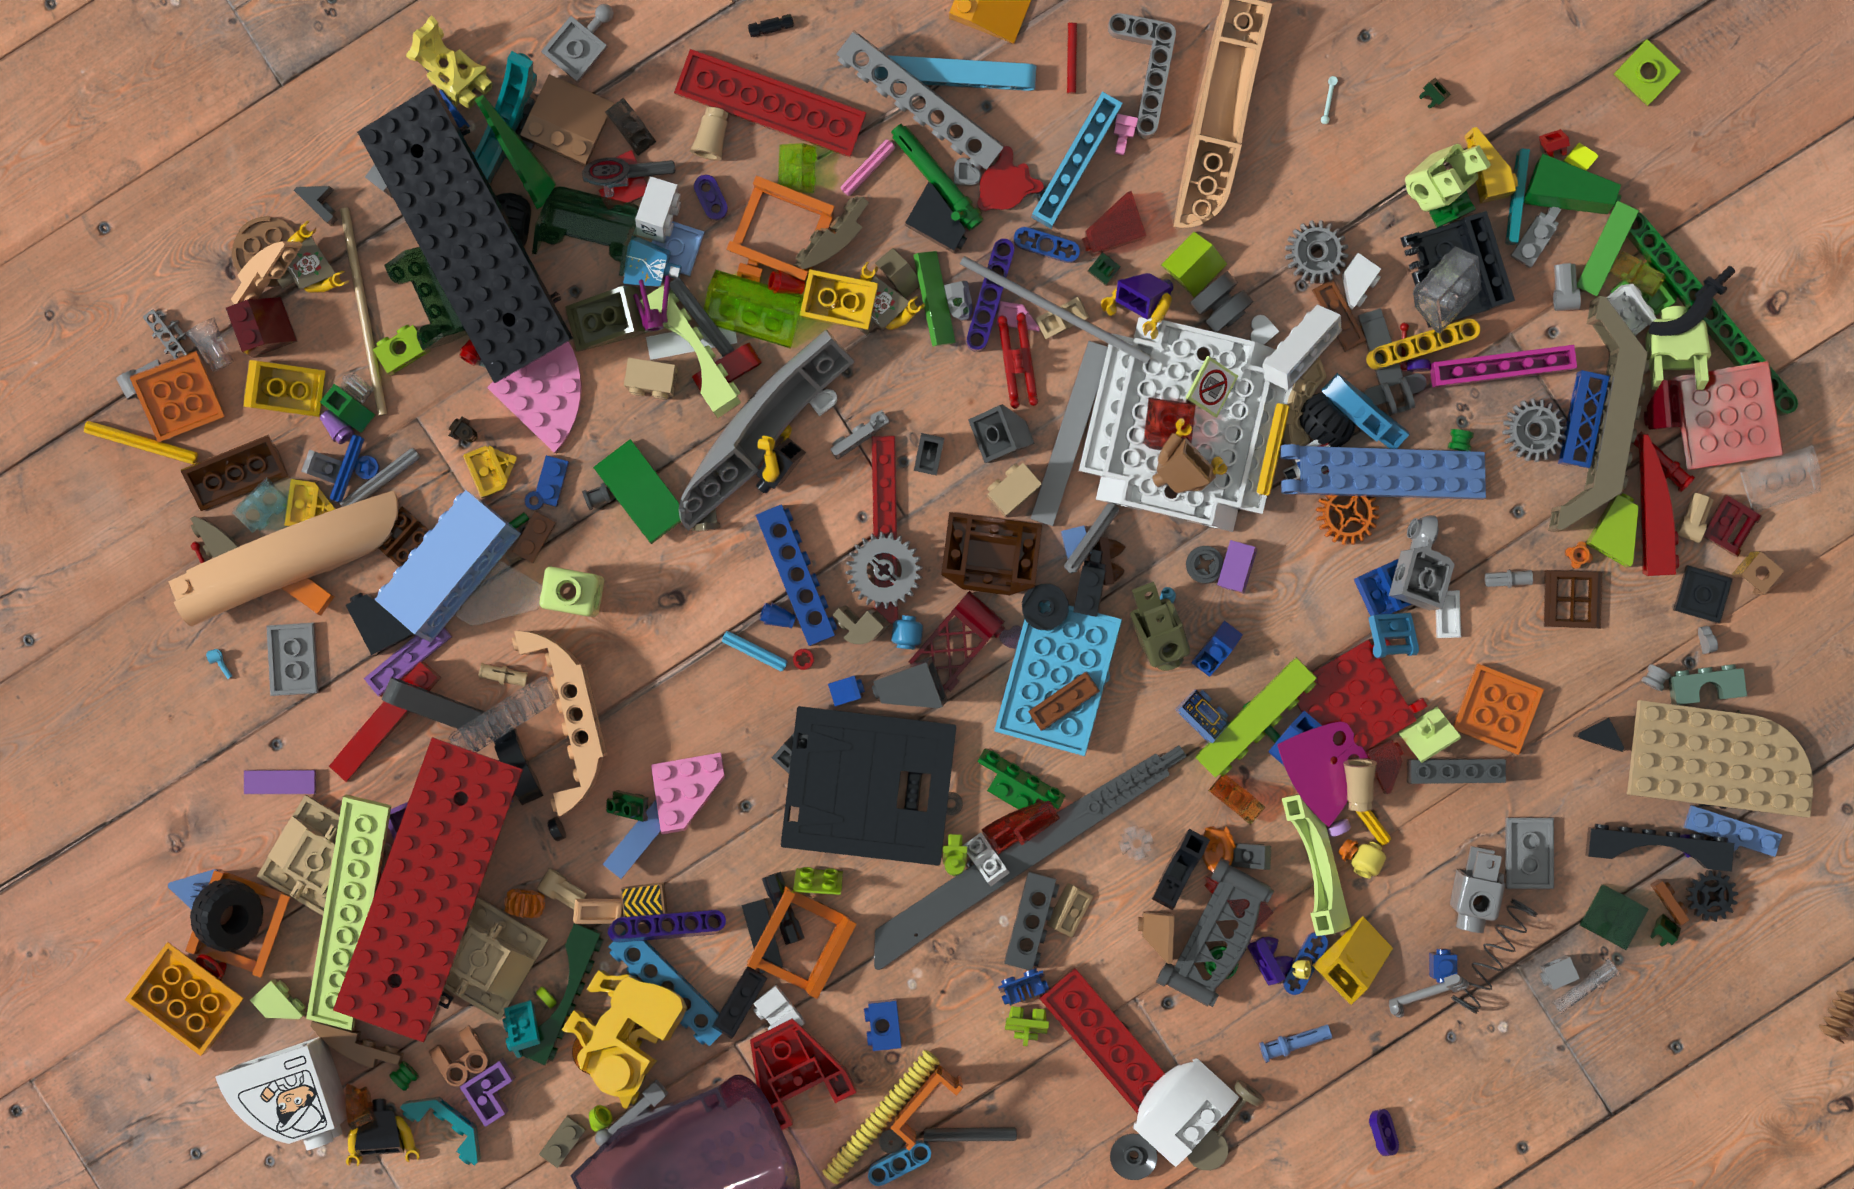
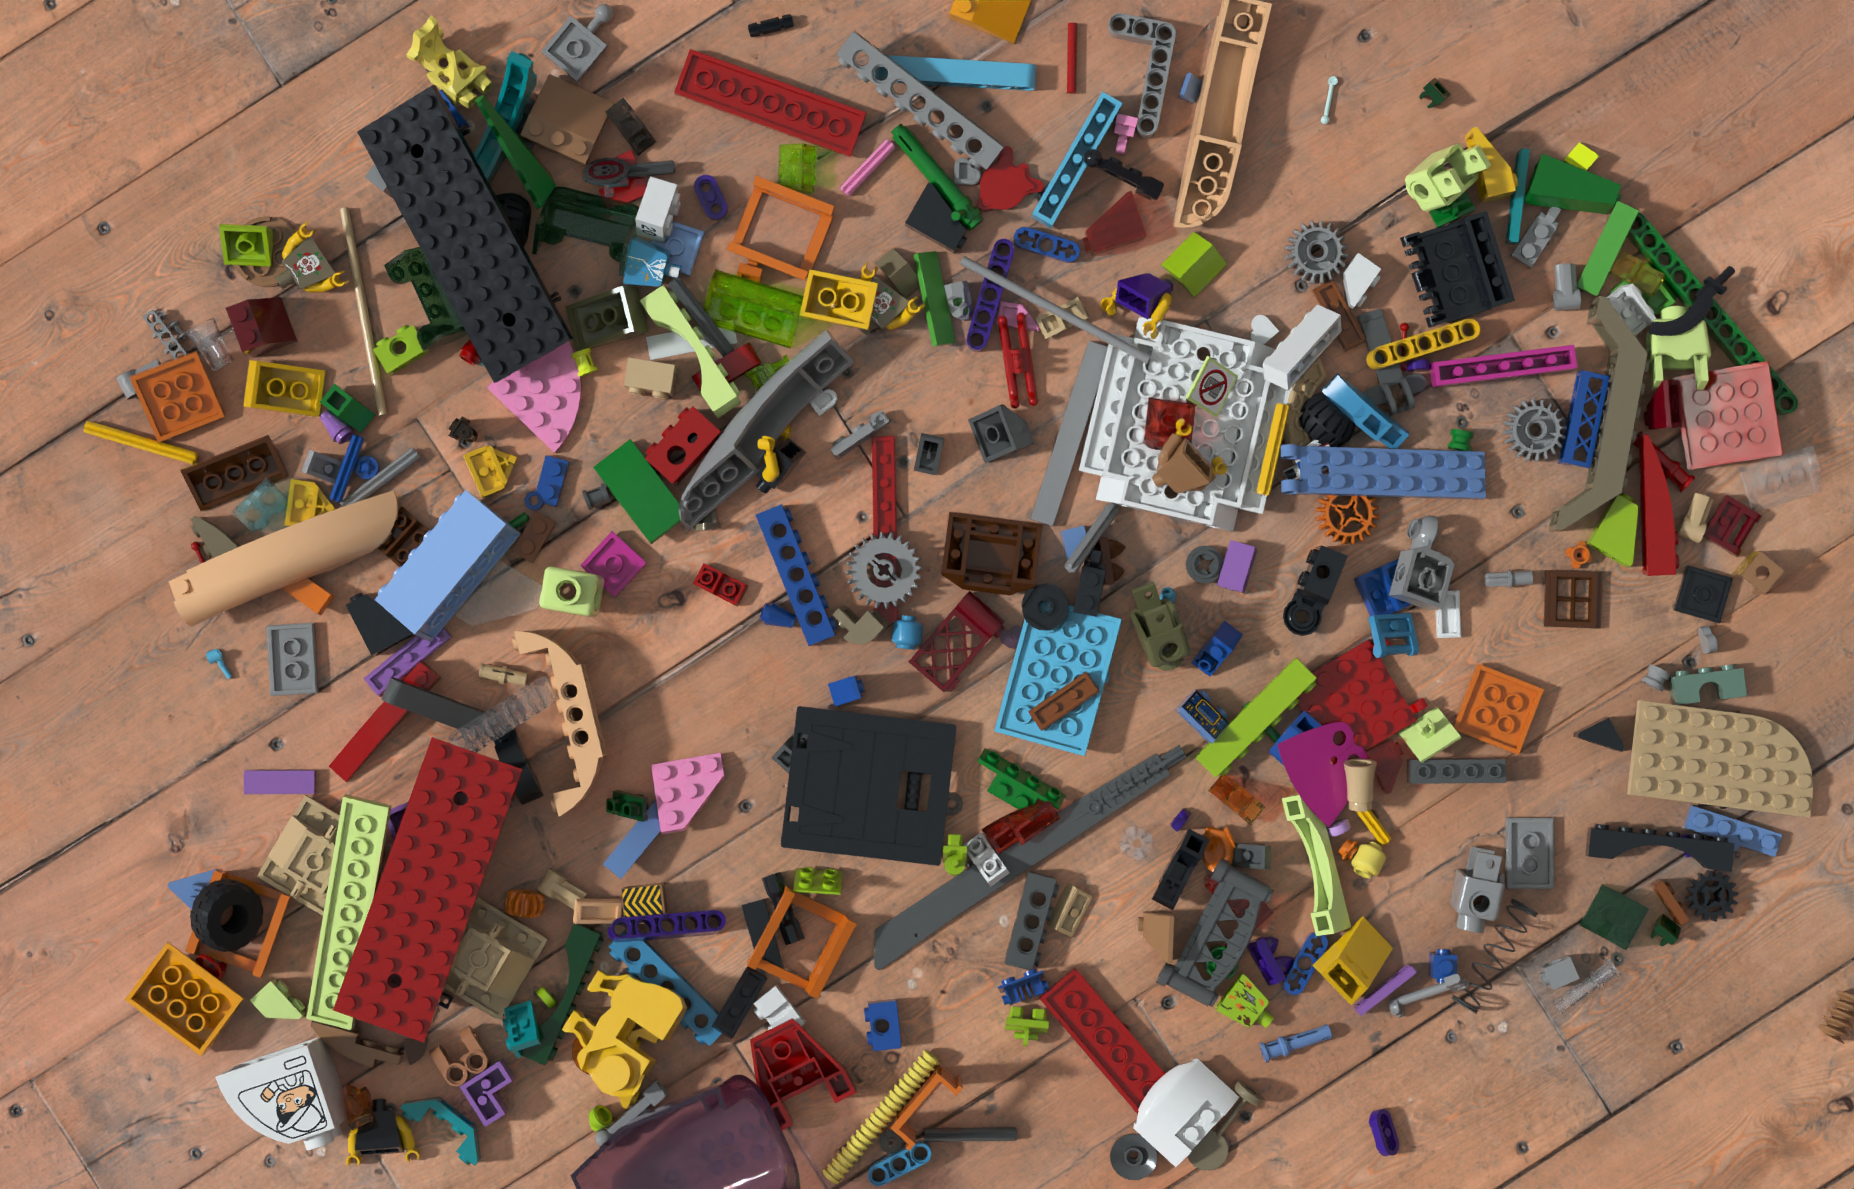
light nougat slope [231,241,302,304] -> none
dark grey slope [294,186,338,226] -> none
clear piece [340,372,373,403] -> none
green wheel [389,1061,419,1091] -> none
dark tan plate [539,1115,586,1168] -> none
black tile [547,817,566,841] -> none
magenta plant [633,275,670,332] -> none
tan plant [690,107,728,161] -> none
medium azure axle [722,631,788,671] -> none
red cone [768,270,805,294] -> none
red bush [793,649,814,670] -> none
dark tan slope [794,196,869,269] -> none
dark grey slope [872,656,948,708] -> none
tan brick [987,463,1042,517] -> none
dark green tile [1087,252,1121,286] -> none
dark grey wheel [1190,271,1254,333] -> none
light yellow hinge [1292,960,1311,979] -> none
clear slope [1413,246,1481,334] -> none
red tile [1539,129,1570,158] -> none
lime piece [1614,39,1681,106] -> none
none -> lime slope [219,224,274,267]
none -> reddish brown tile [403,1037,428,1065]
none -> neon yellow bush [571,348,598,377]
none -> dark pink plate [580,531,647,598]
none -> red piece [645,406,722,486]
none -> red slope [693,563,748,607]
none -> clear neon green connector [745,354,789,393]
none -> black plate [1084,149,1164,200]
none -> dark purple tile [1170,808,1191,832]
none -> medium blue slope [1179,72,1202,103]
none -> lime torso [1214,972,1274,1028]
none -> black brick [1283,545,1348,636]
none -> medium lavender tile [1353,964,1417,1016]

